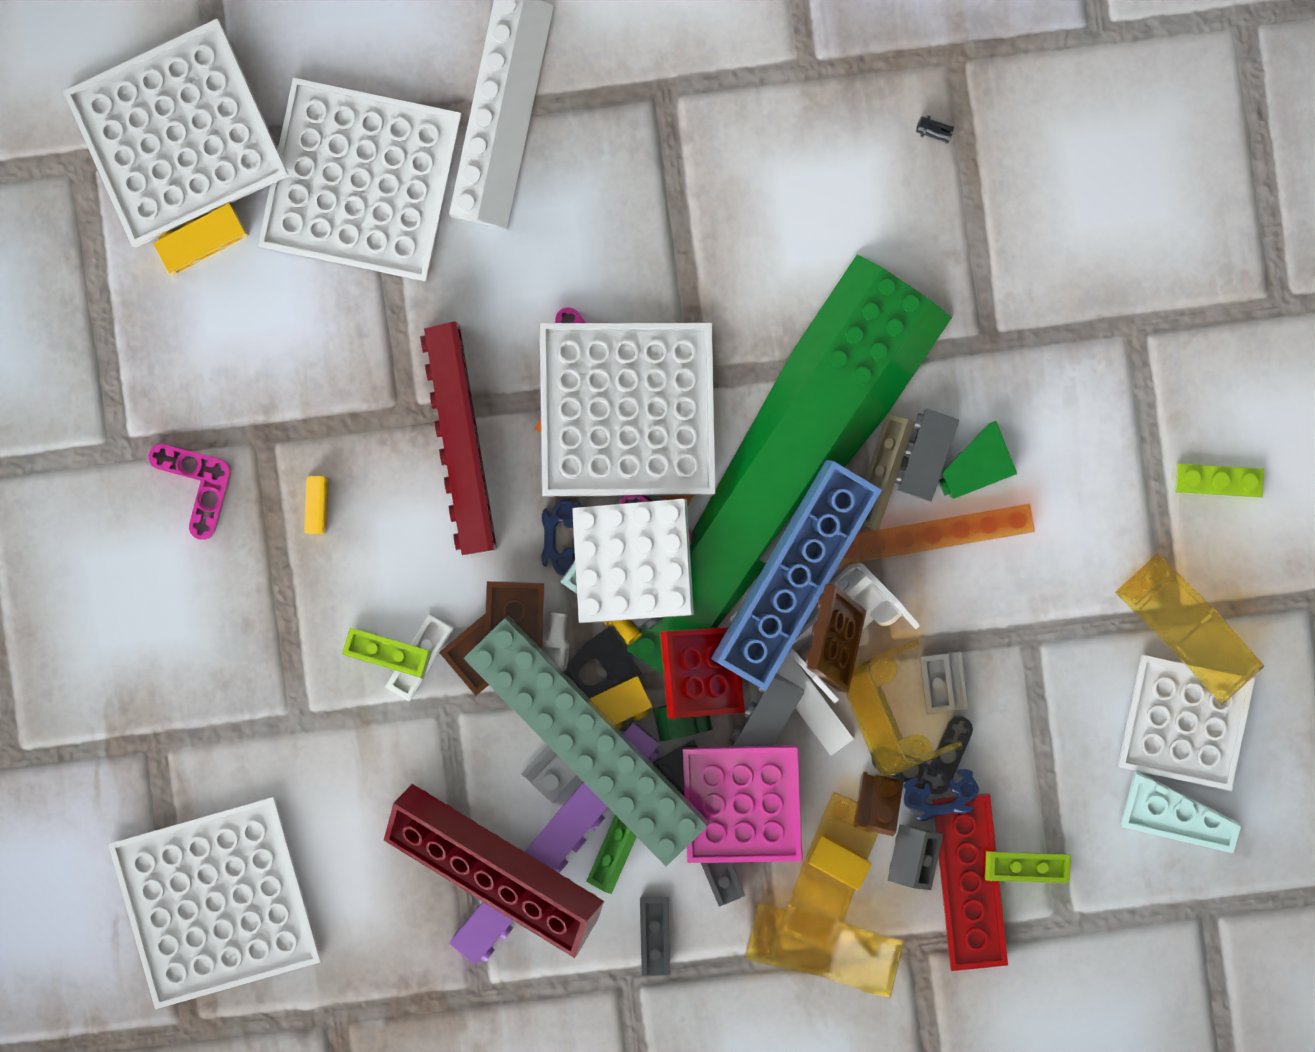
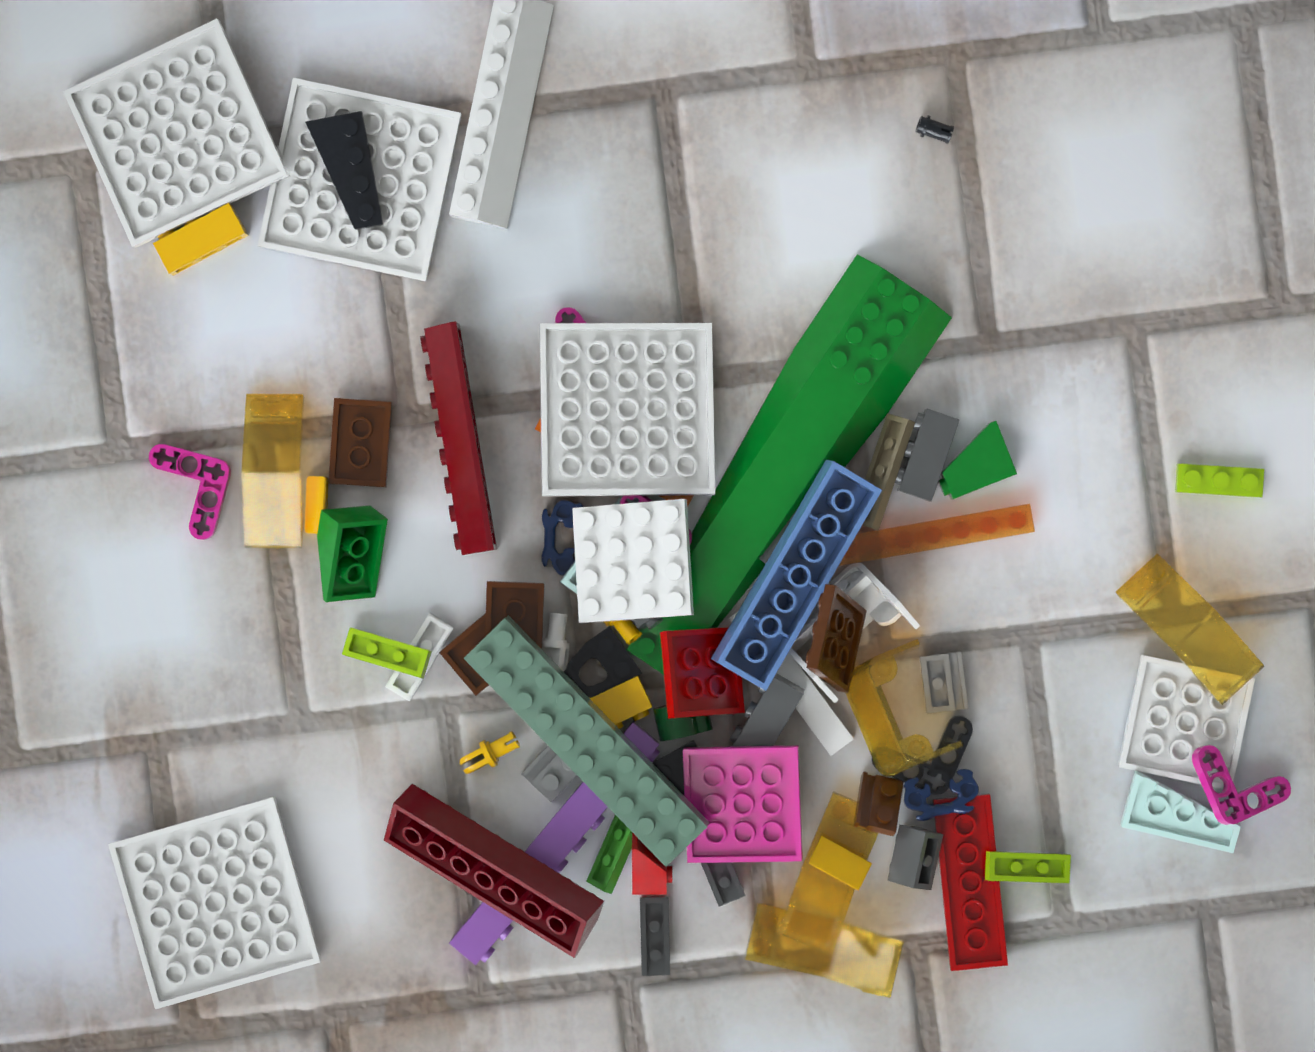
none -> clear yellow windscreen [241,394,304,548]
none -> black wing [305,111,384,230]
none -> green slope [317,505,388,603]
none -> reddish brown plate [328,398,392,488]
none -> yellow arm [459,731,520,774]
none -> red slope [632,832,672,895]
none -> dark pink beam [1192,745,1291,825]

